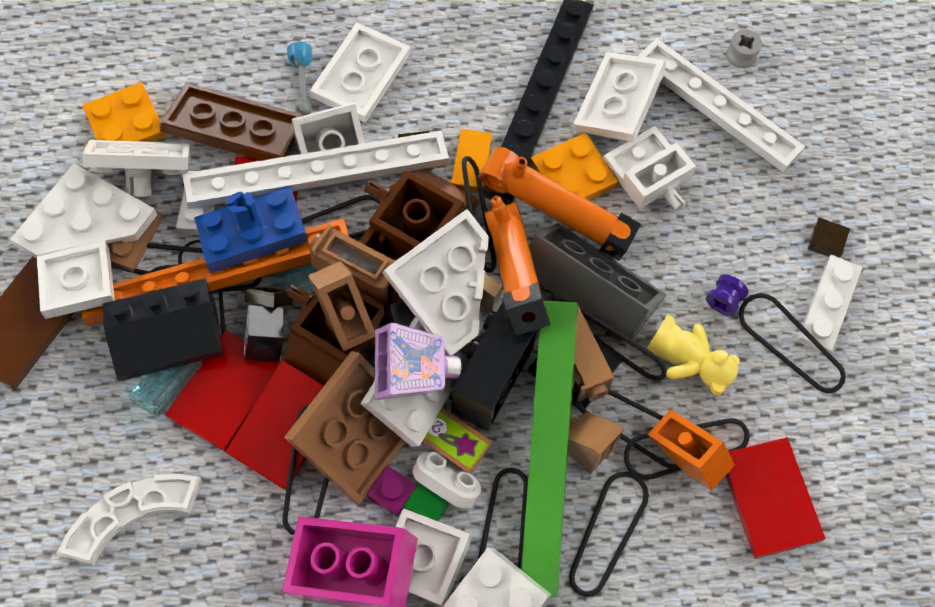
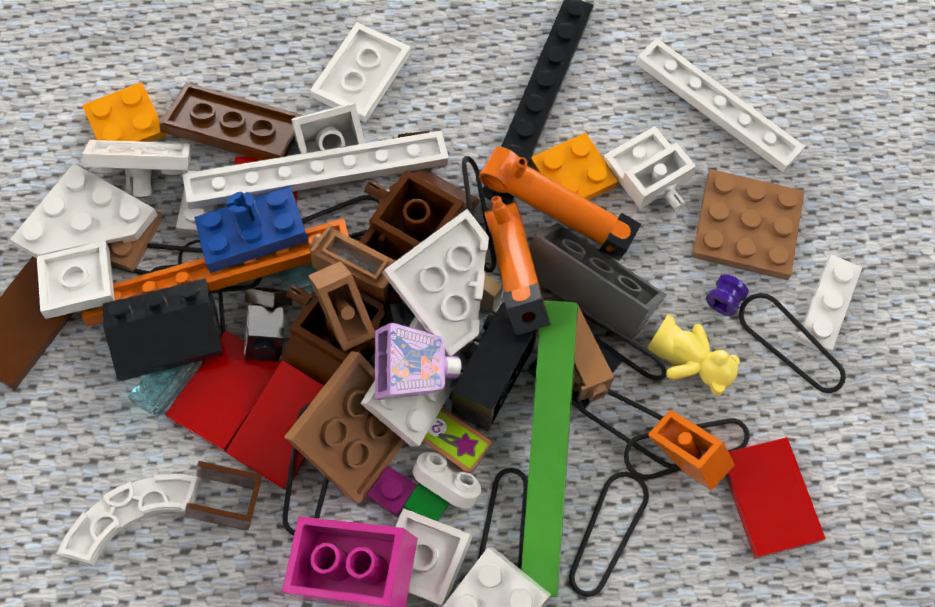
hinge [287,42,313,115] -> none
light orange tile [451,129,492,193] -> none
medium nougat slope [568,411,624,474] -> none
white plate [573,52,666,142] -> none
light grey wheel [726,29,762,68] -> none
dark brown tile [807,217,850,258] -> none
none -> reddish brown piece [185,461,263,531]
none -> medium nougat plate [691,169,804,280]

